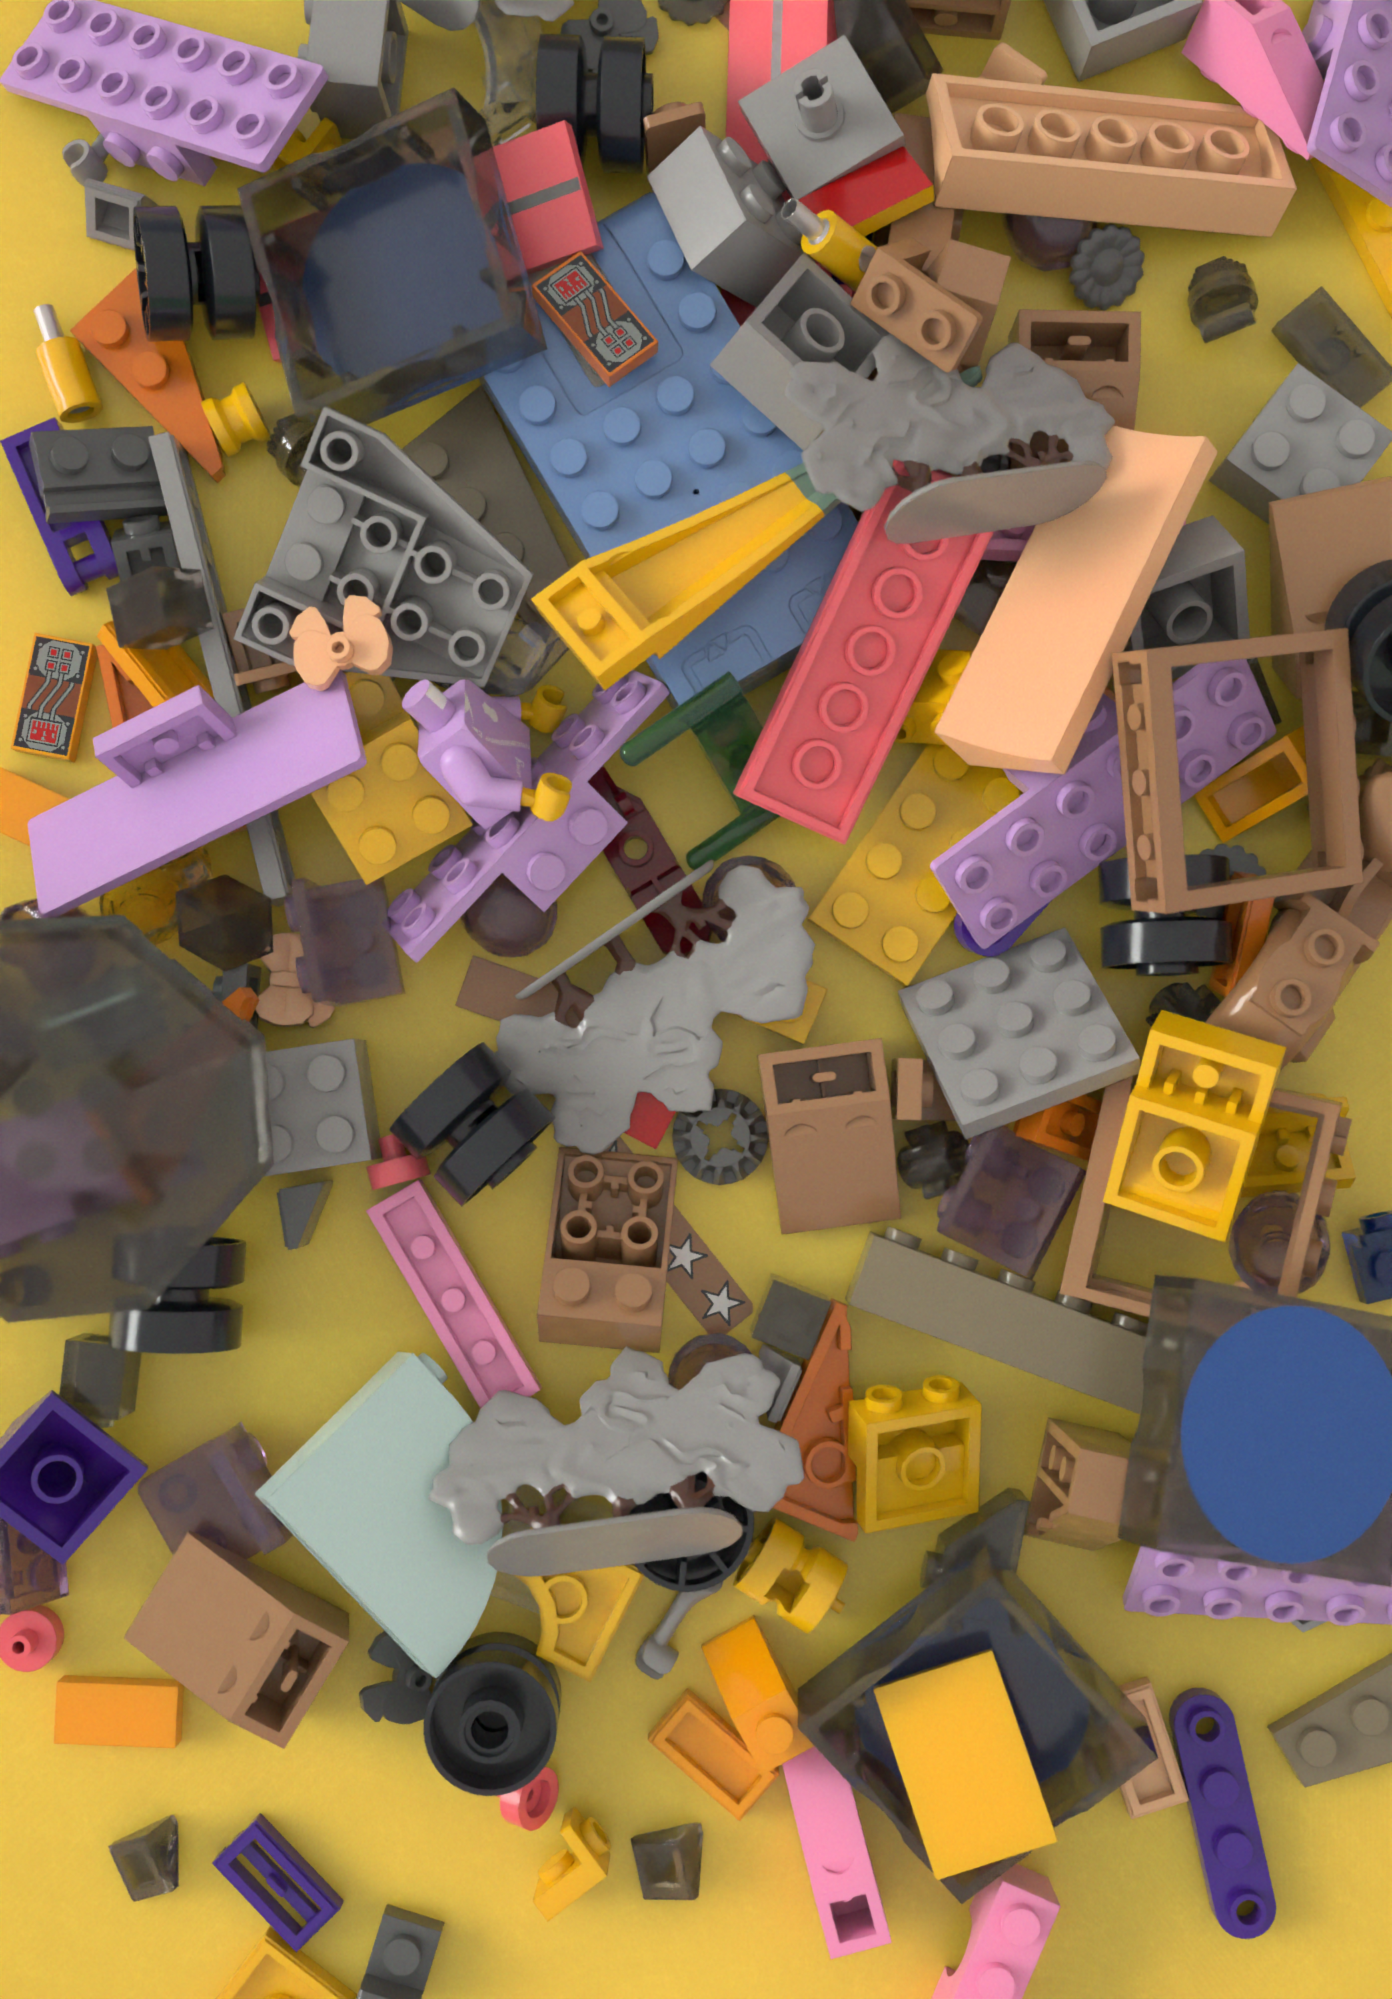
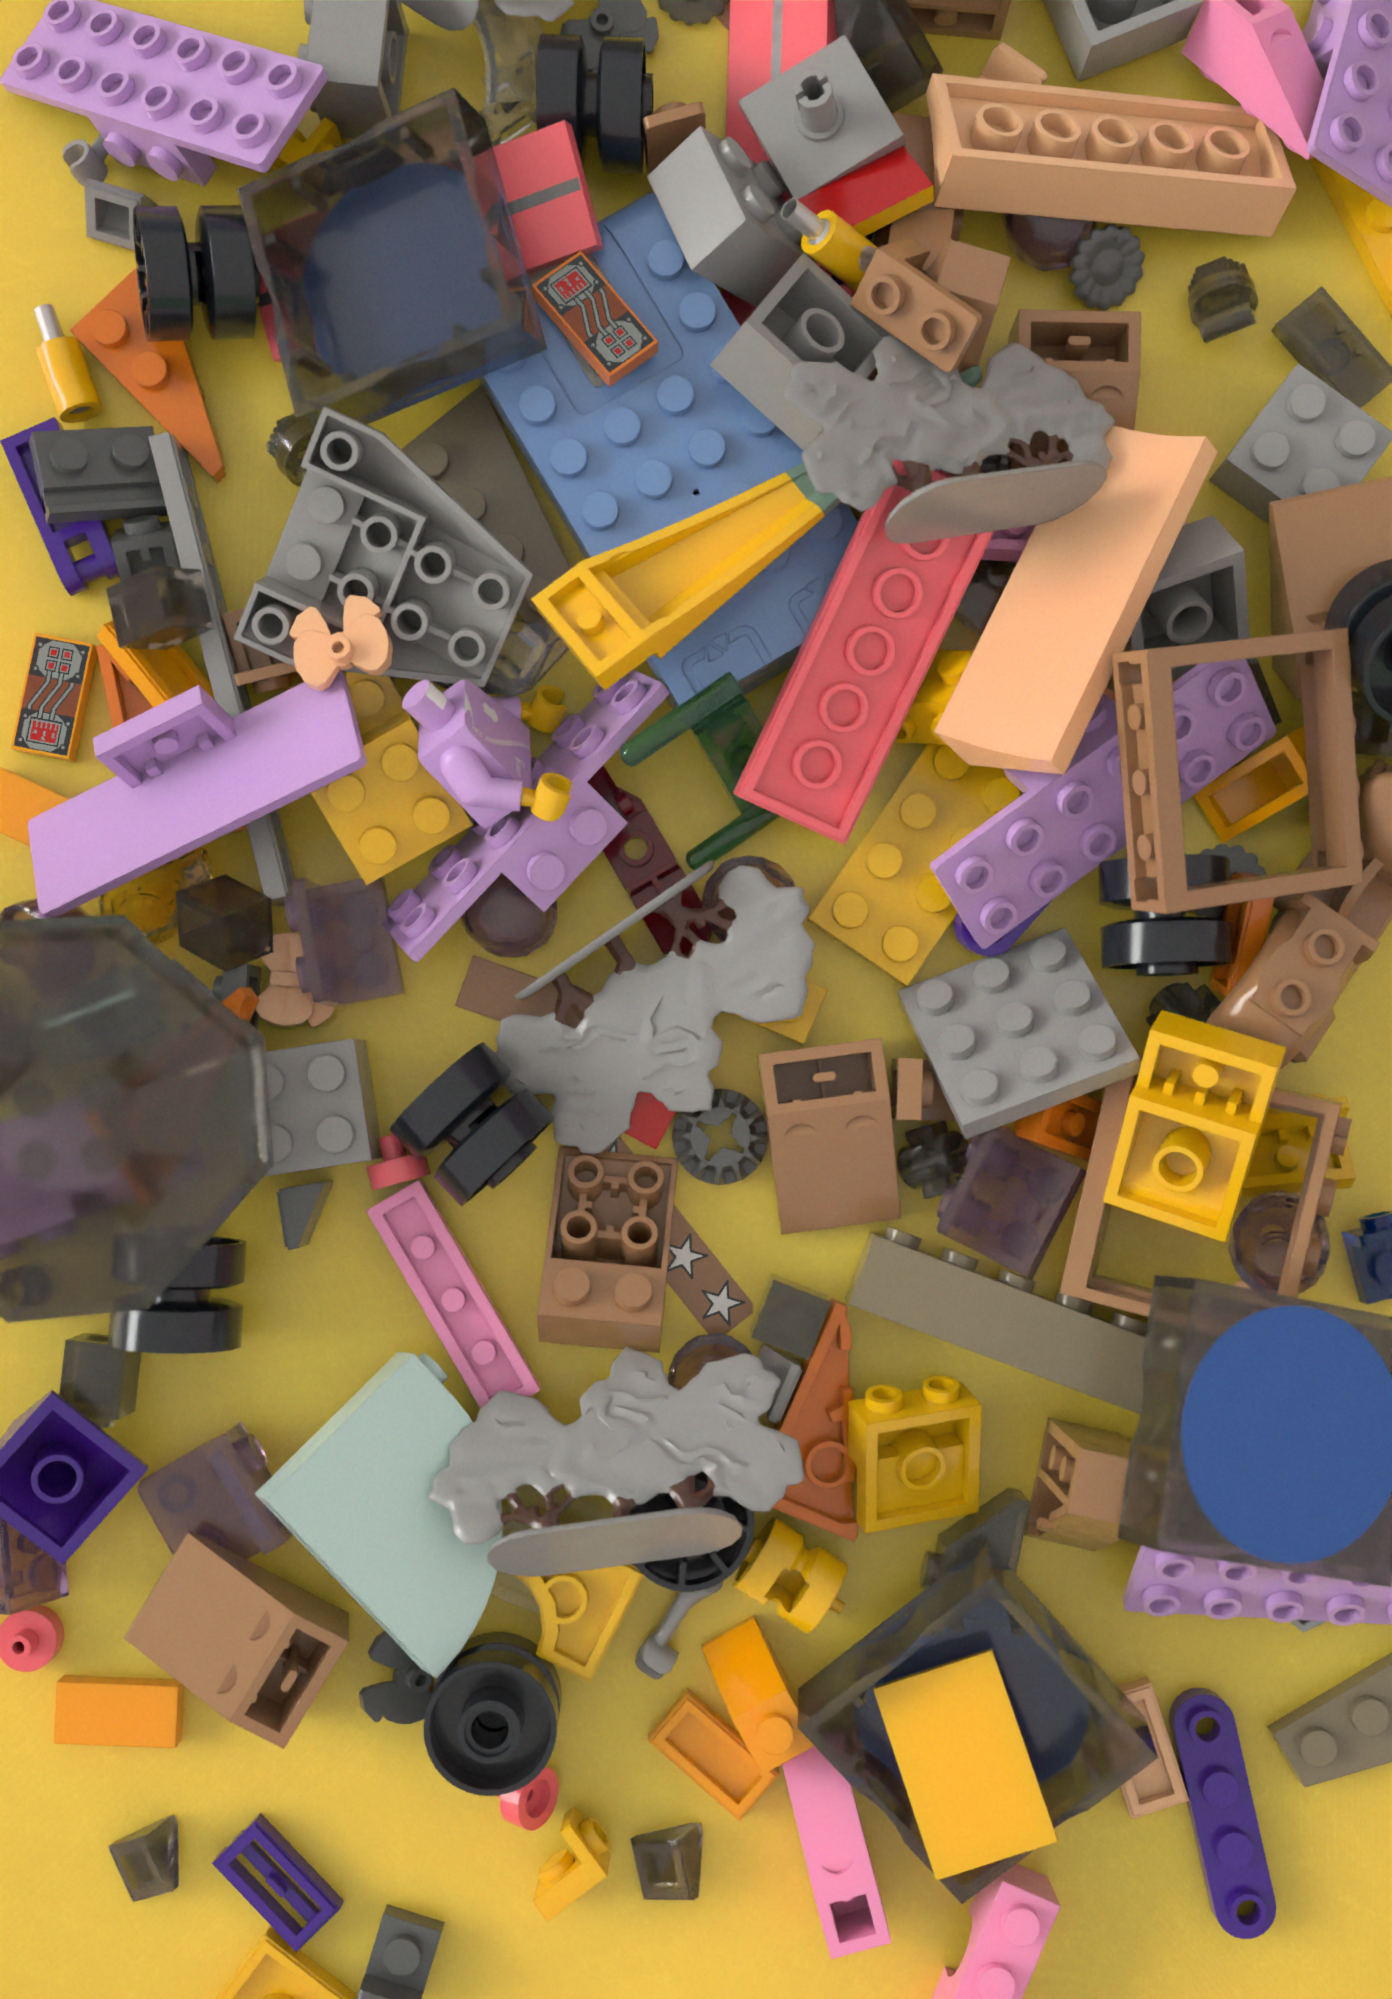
yellow wheel [201,382,272,457] -> none

